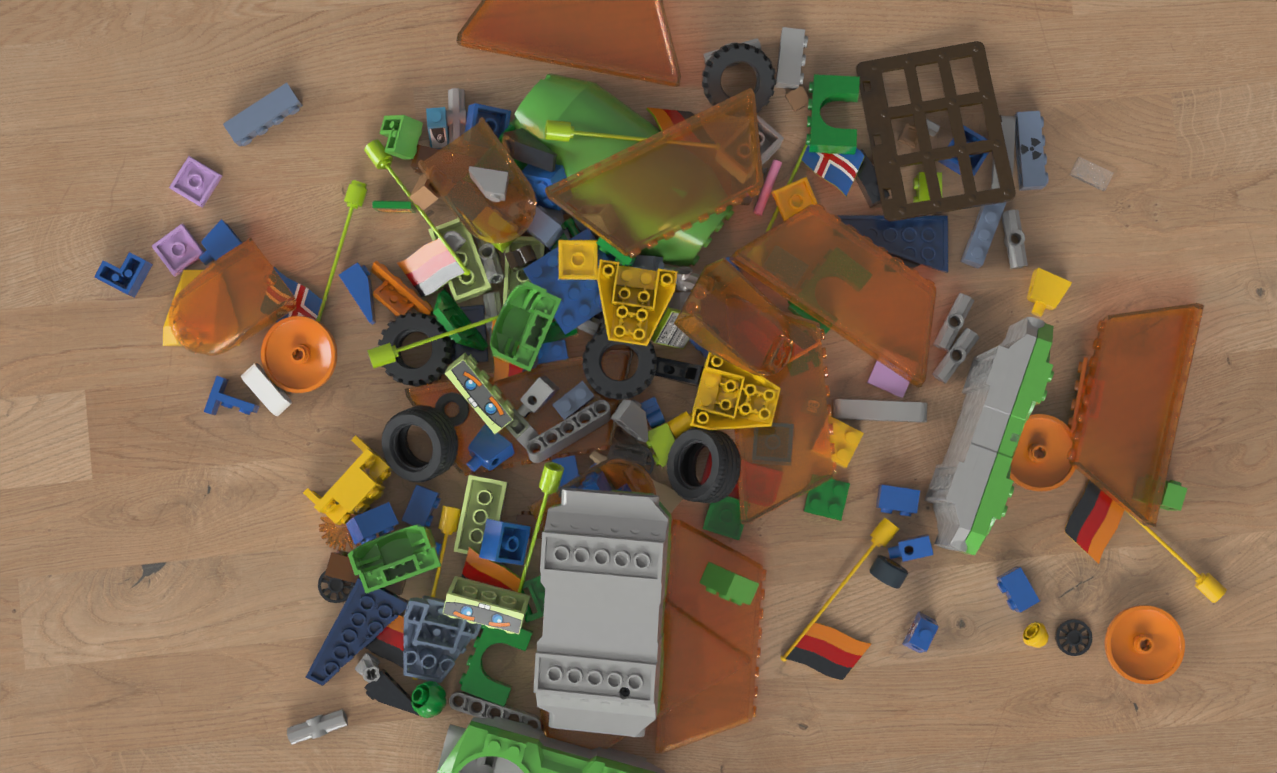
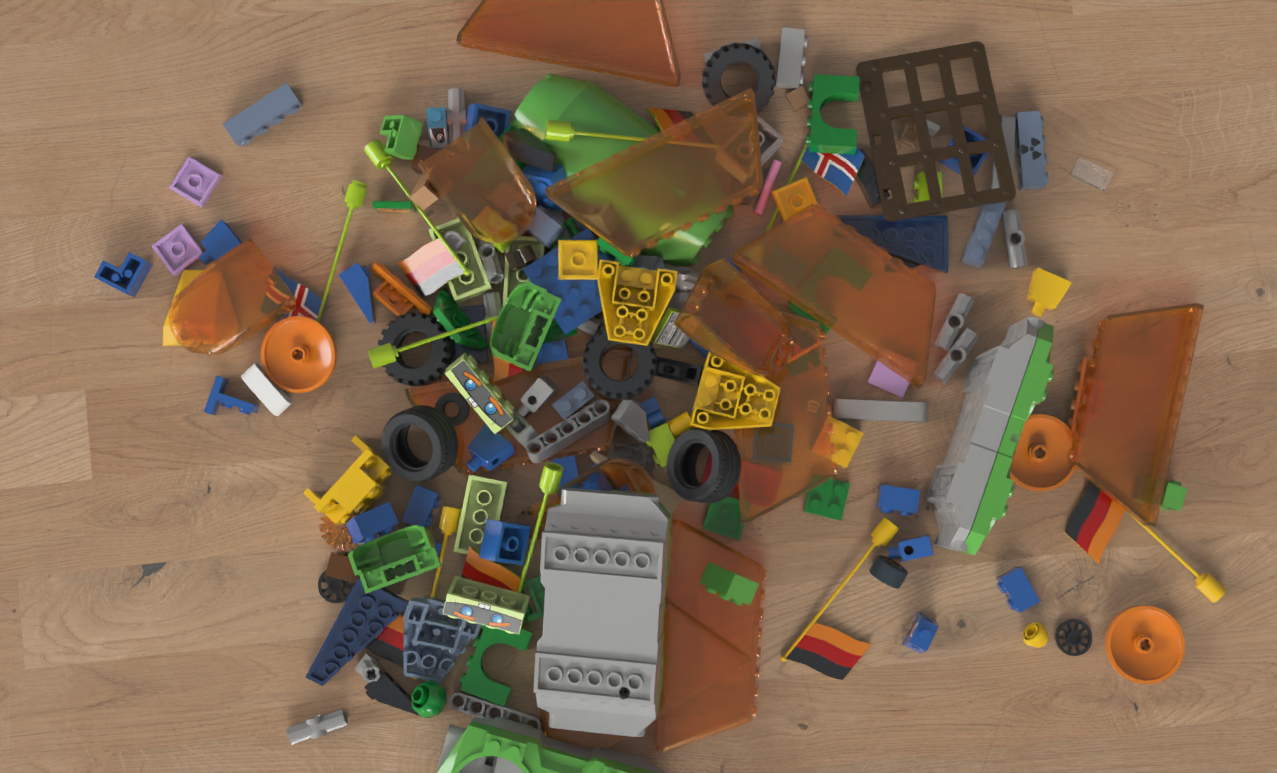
light grey slope [469,166,509,202] -> none

